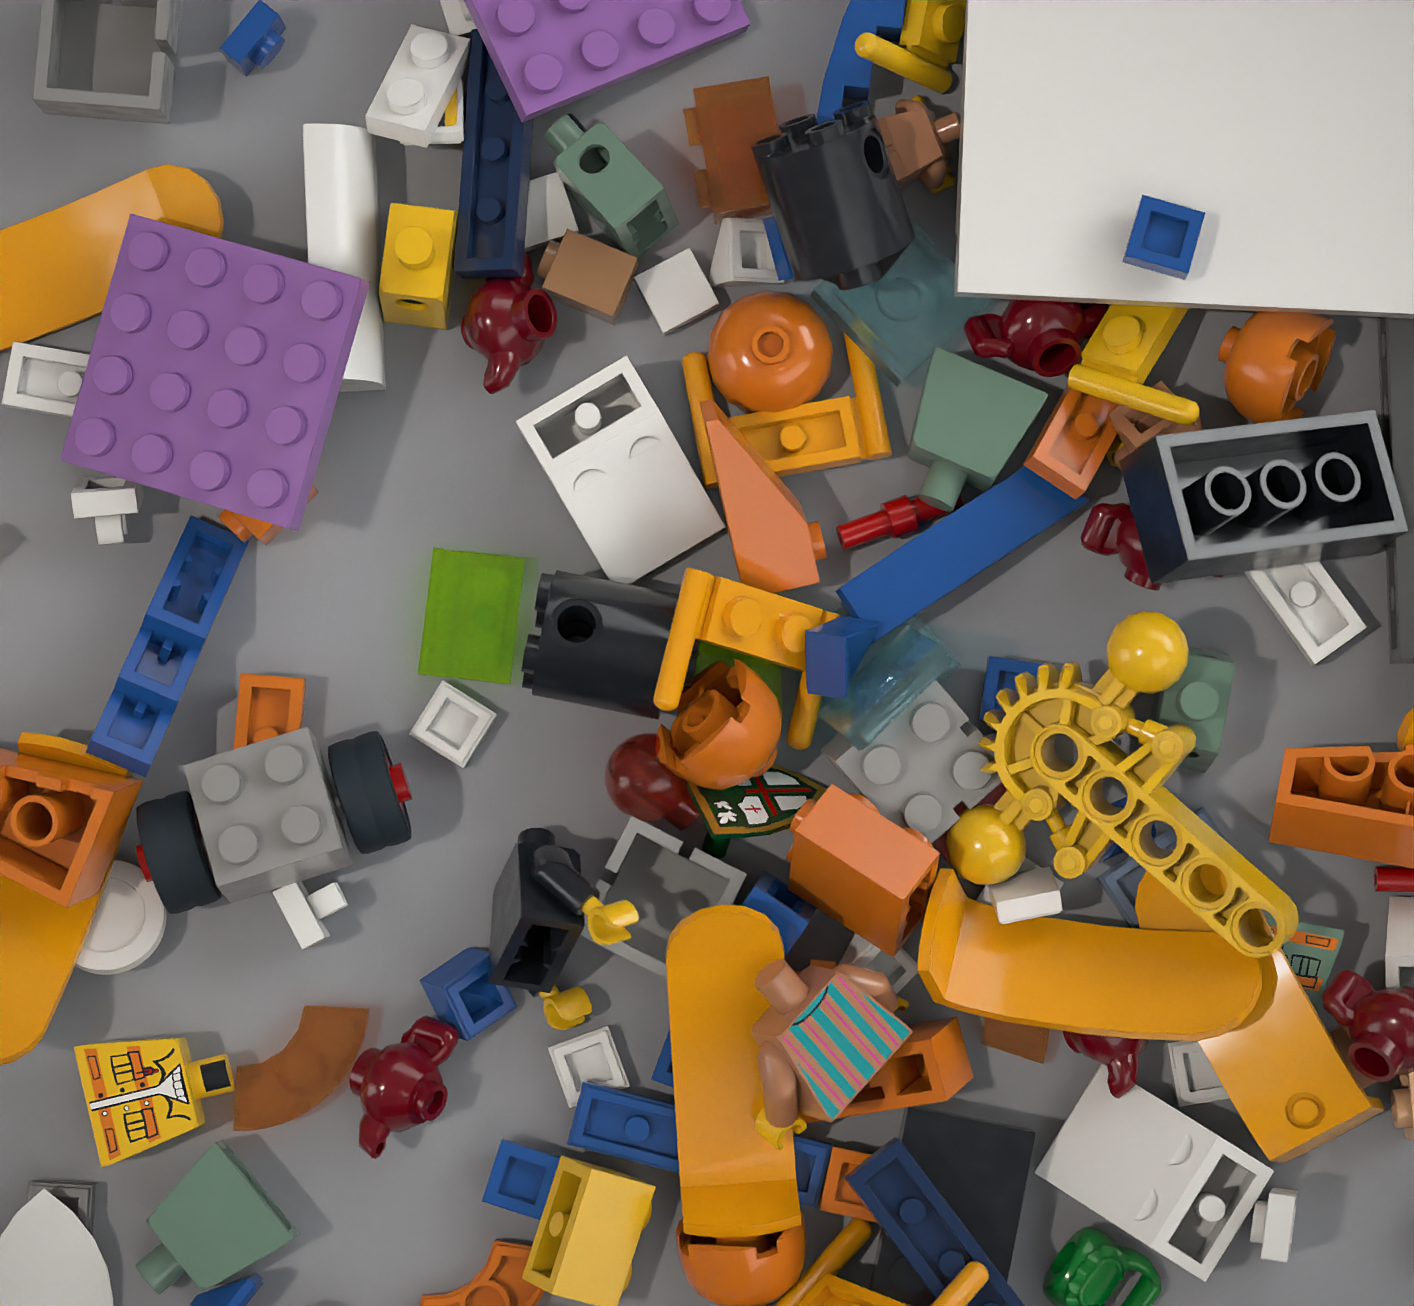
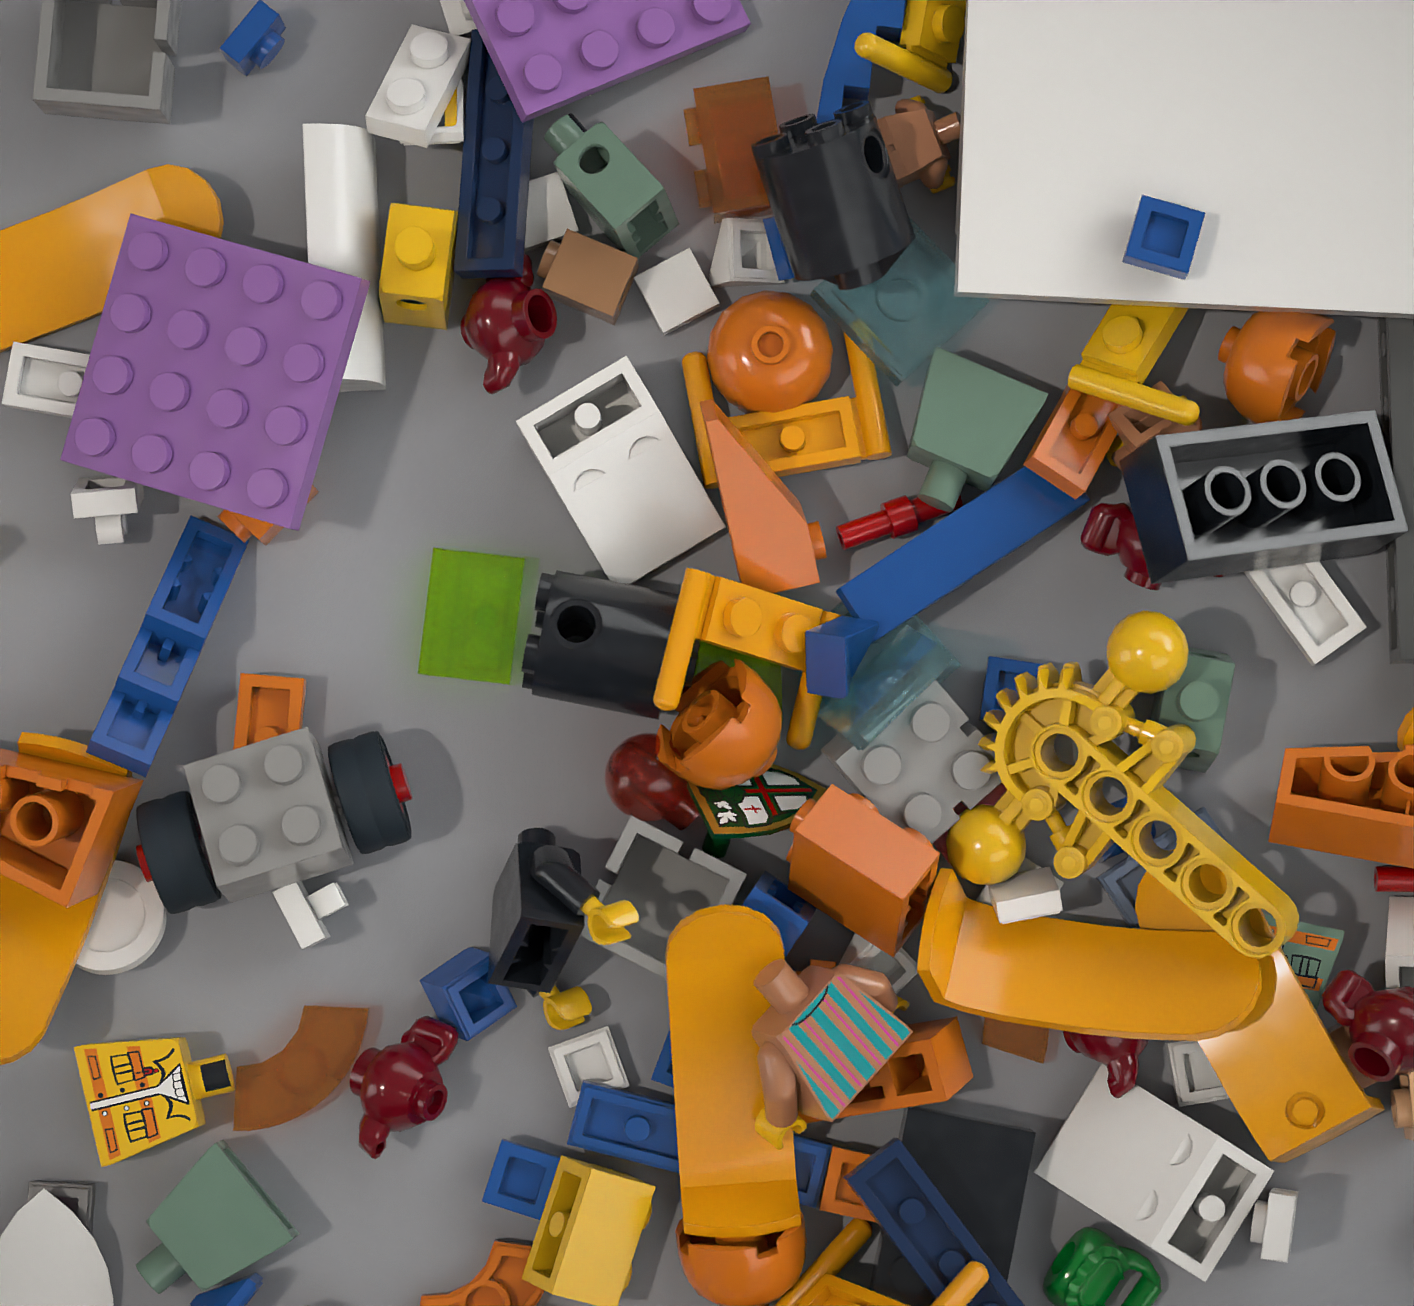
white tile [409,681,498,768] -> none
dark red piece [963,299,1109,377] -> none

